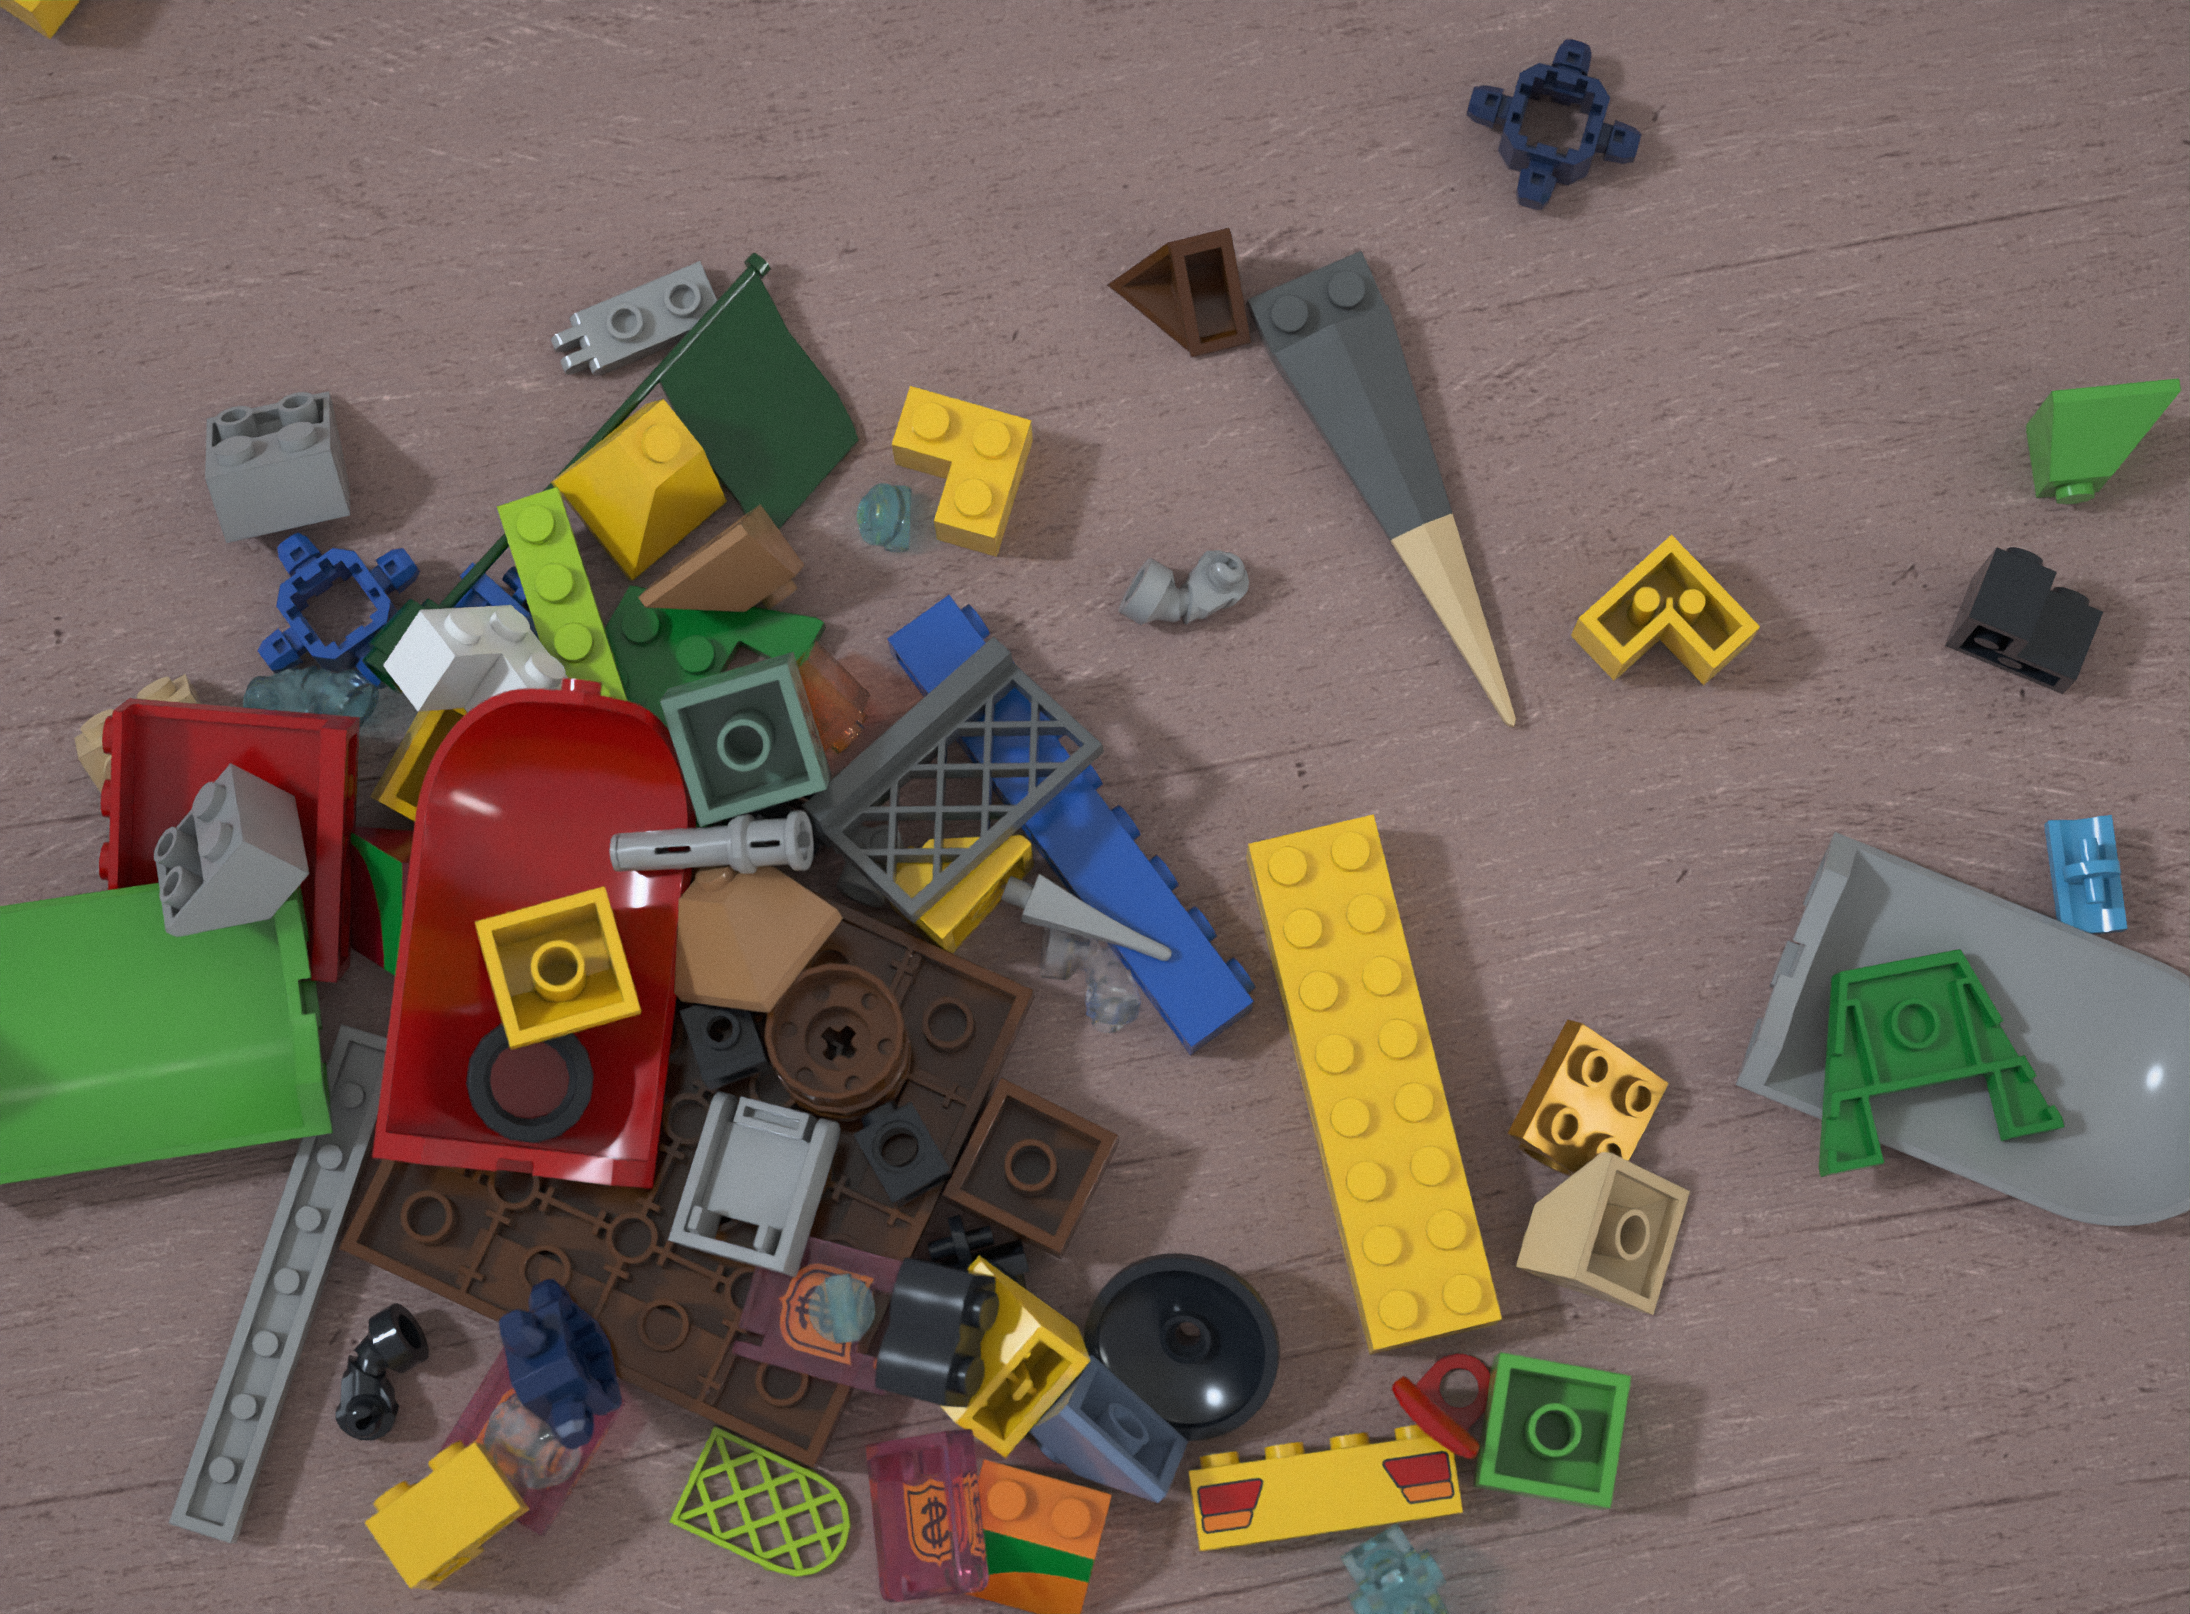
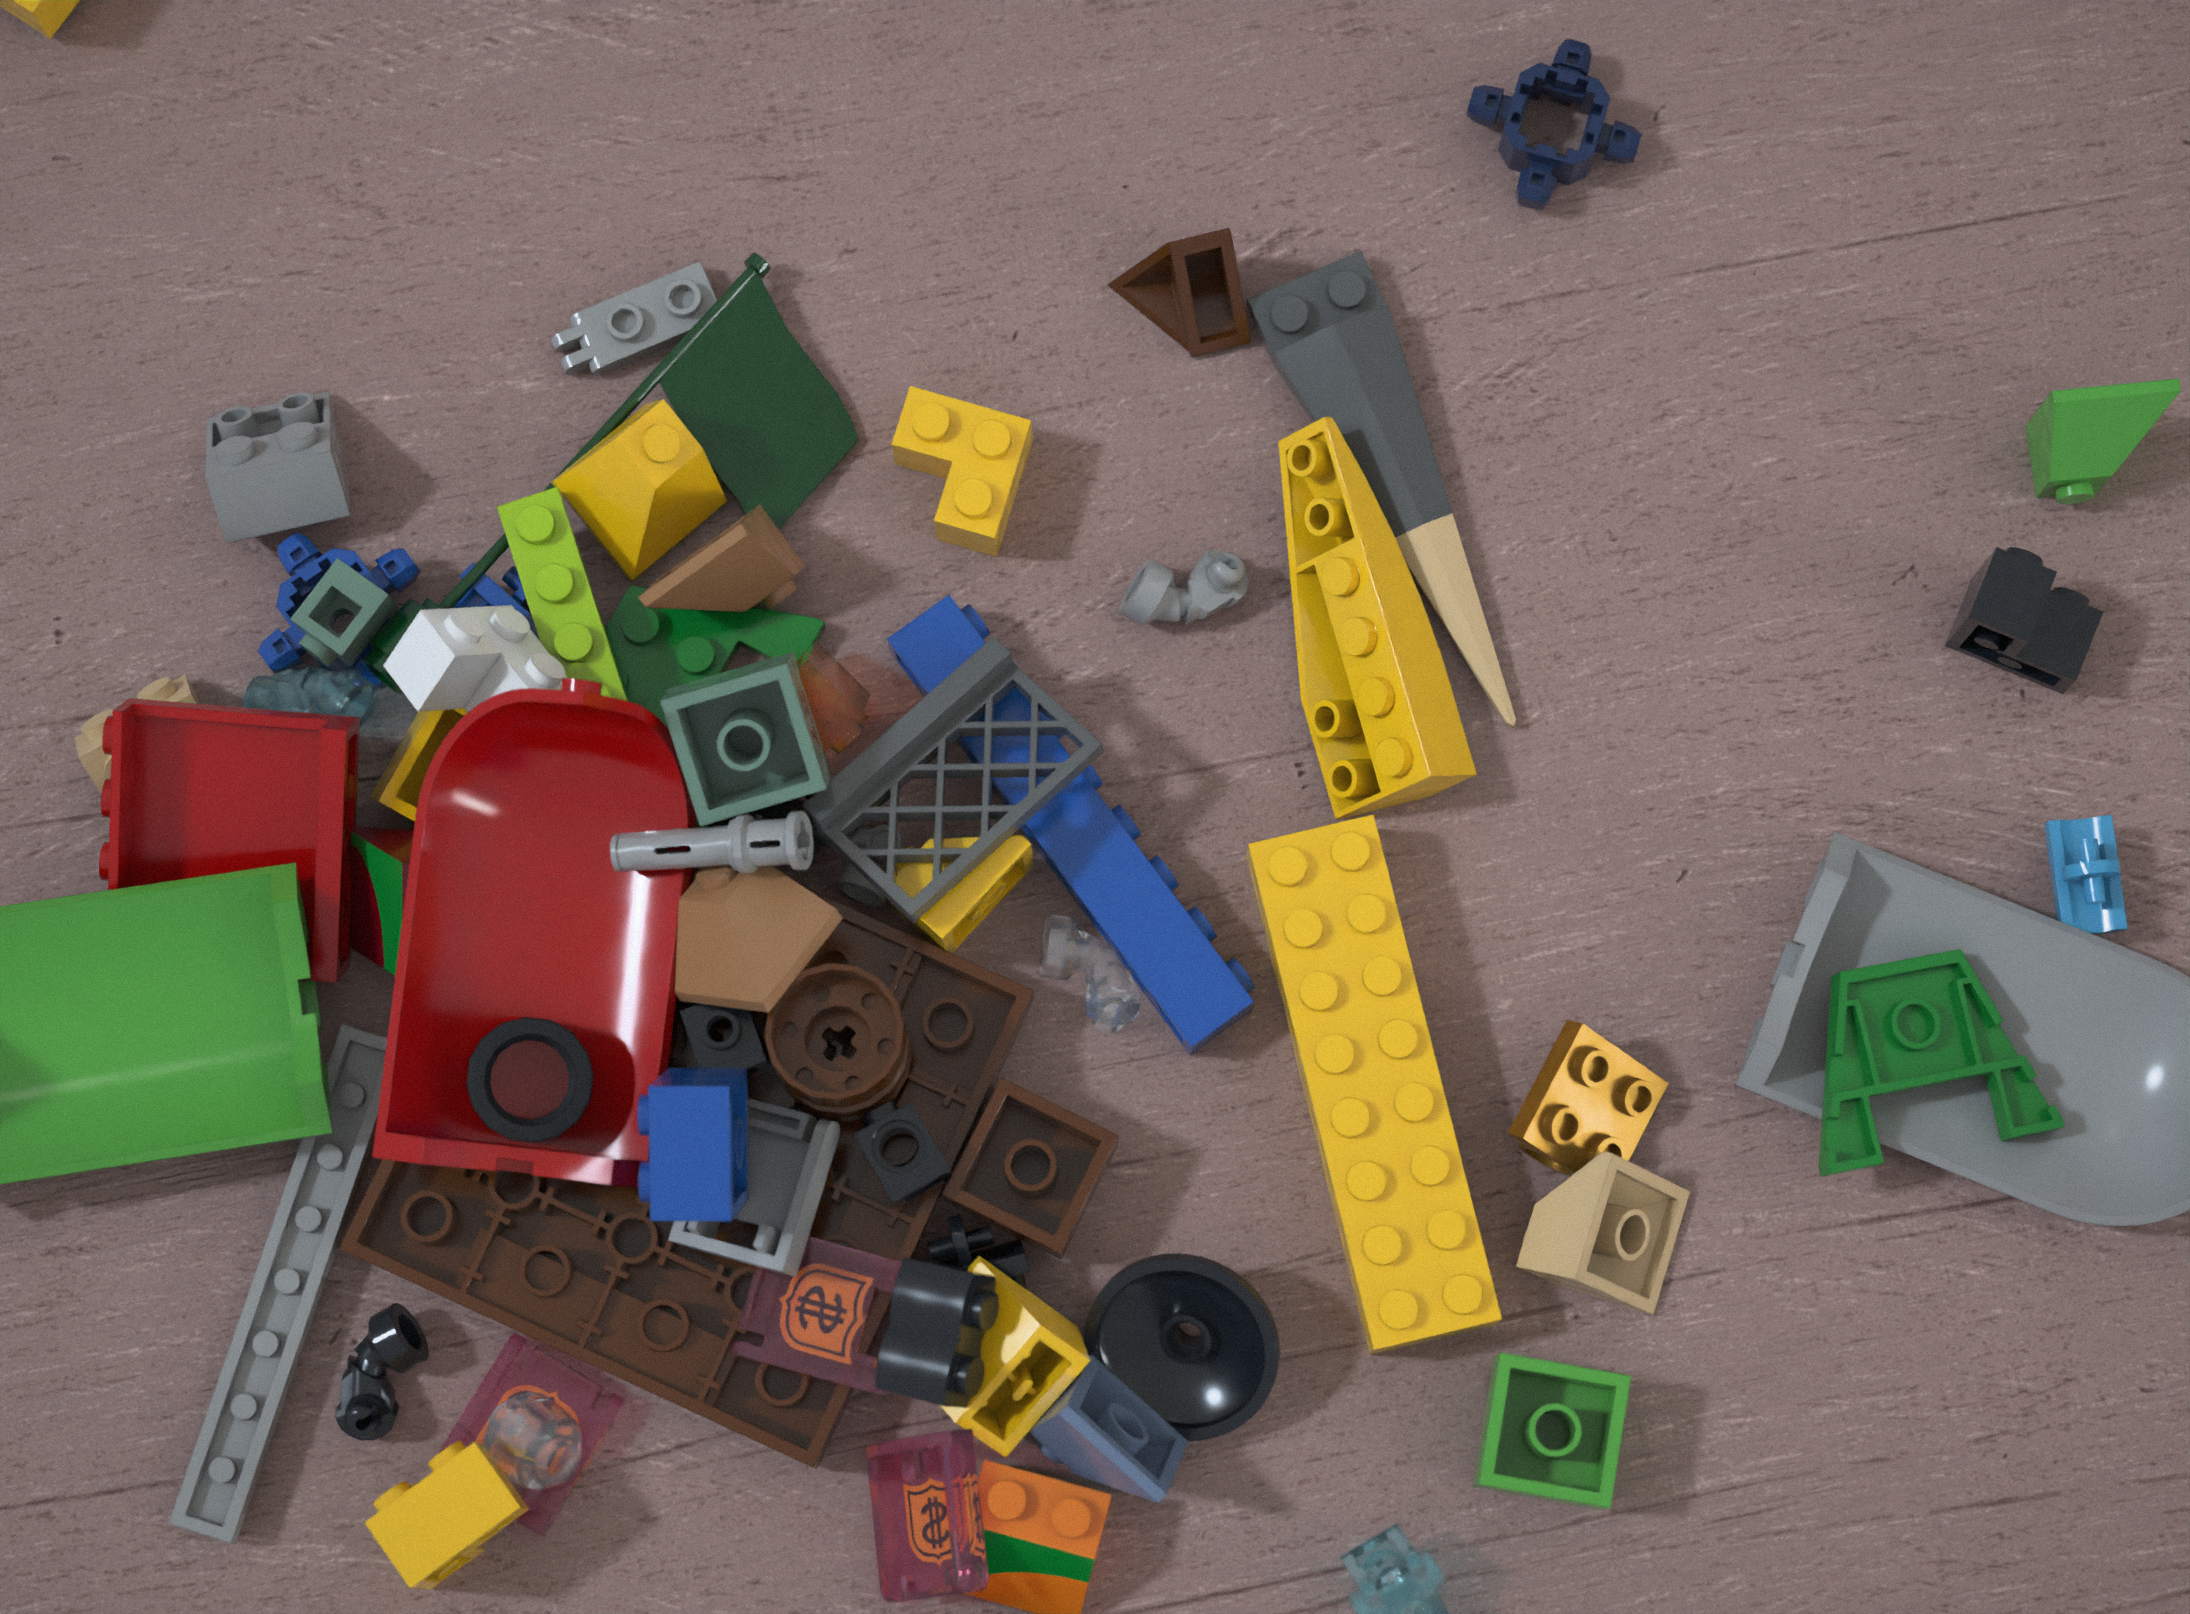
light grey slope [154,763,309,937] -> none
yellow slope [475,886,641,1050] -> none
dark blue piece [498,1279,622,1450] -> none
lime window [669,1426,851,1577] -> none
clear light blue plate [808,1274,875,1344] -> none
clear light blue plate [857,483,912,552] -> none
light grey piece [1001,873,1172,961] -> none
yellow brick [1188,1425,1463,1552] -> none
red piece [1392,1354,1491,1459] -> none
yellow brick [1571,534,1760,685] -> none
none -> sand green brick [290,558,399,667]
none -> blue brick [637,1068,749,1221]
none -> yellow wedge [1278,417,1477,819]

